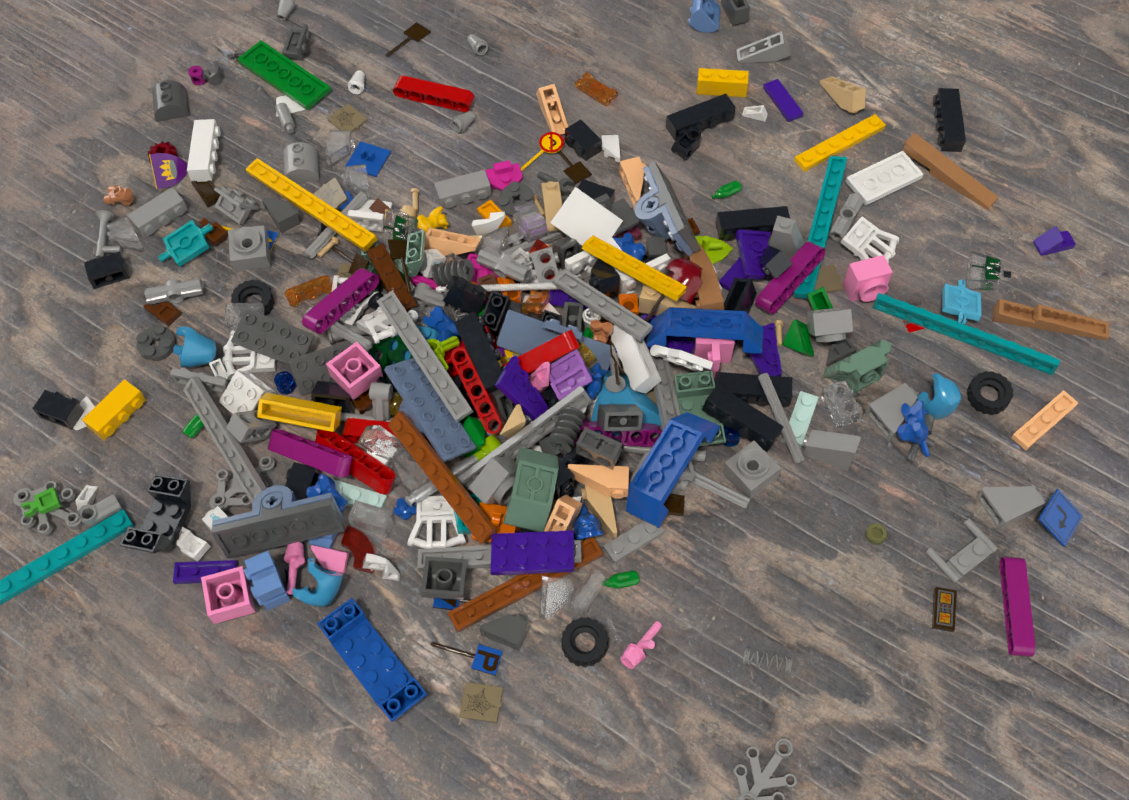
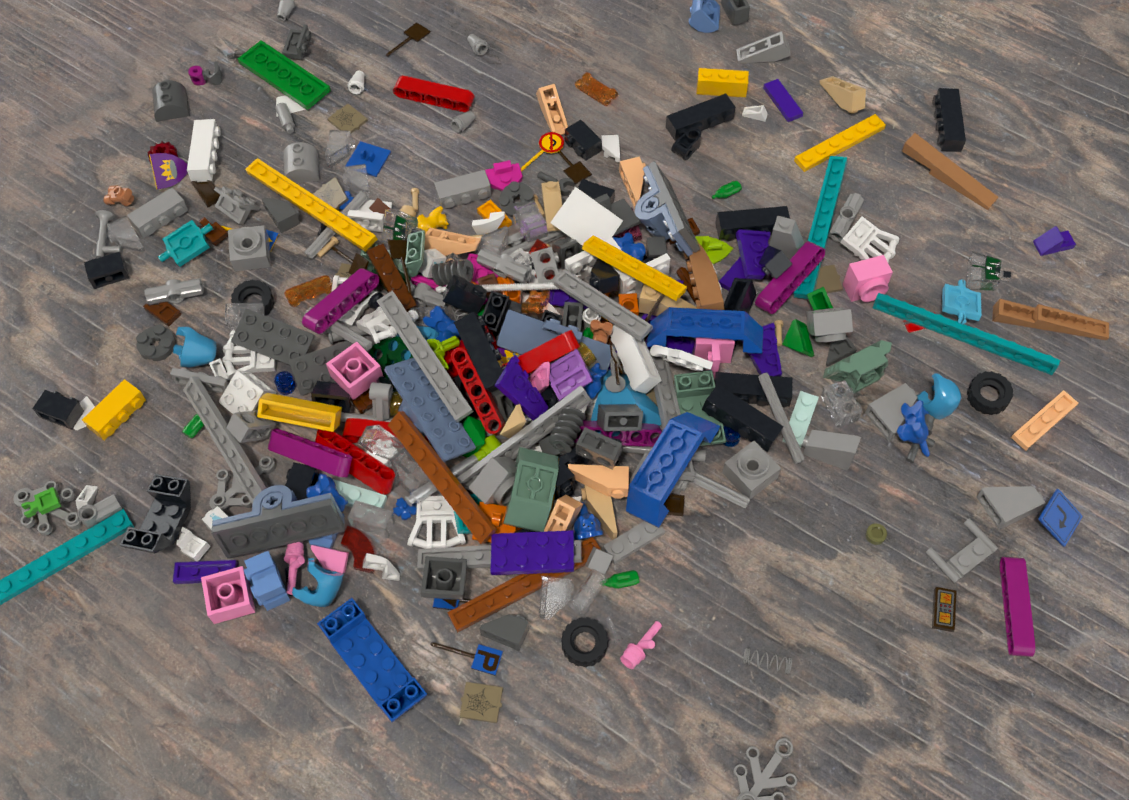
dark red brick [666,258,703,304] -> none
white plate [845,151,924,206] -> none
none -> light grey tile [585,547,613,574]

